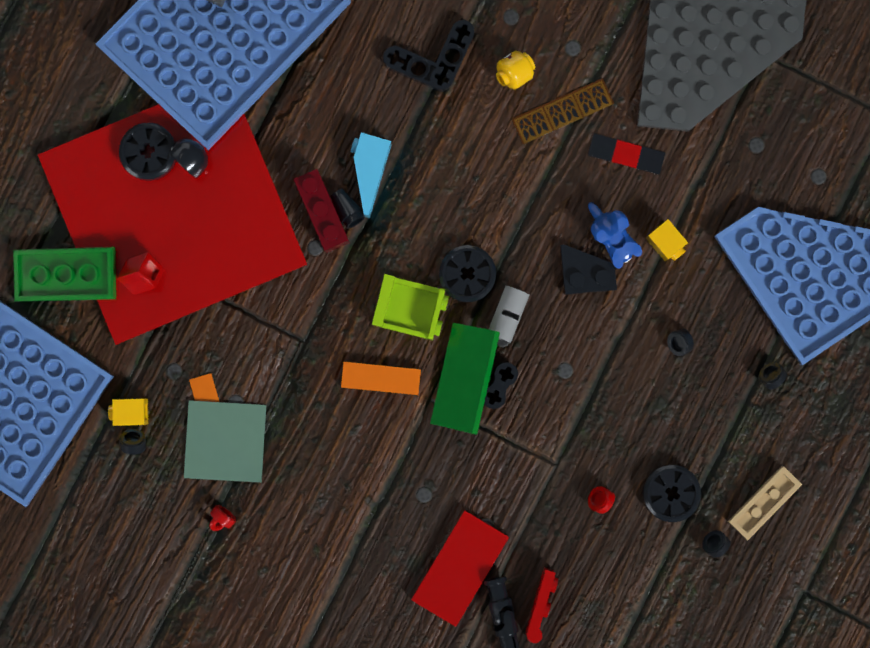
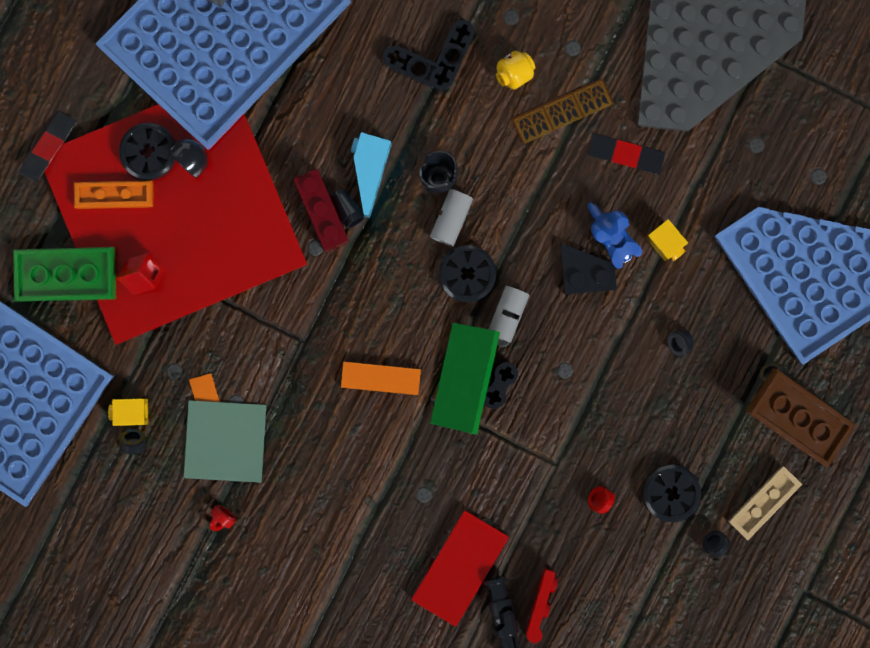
lime panel [372,274,449,340] -> none
none -> black sticker [18,111,77,182]
none -> orange tile [74,180,153,209]
none -> black hair [419,150,459,193]
none -> light grey pin [430,189,473,247]
none -> reddish brown tile [745,368,855,468]

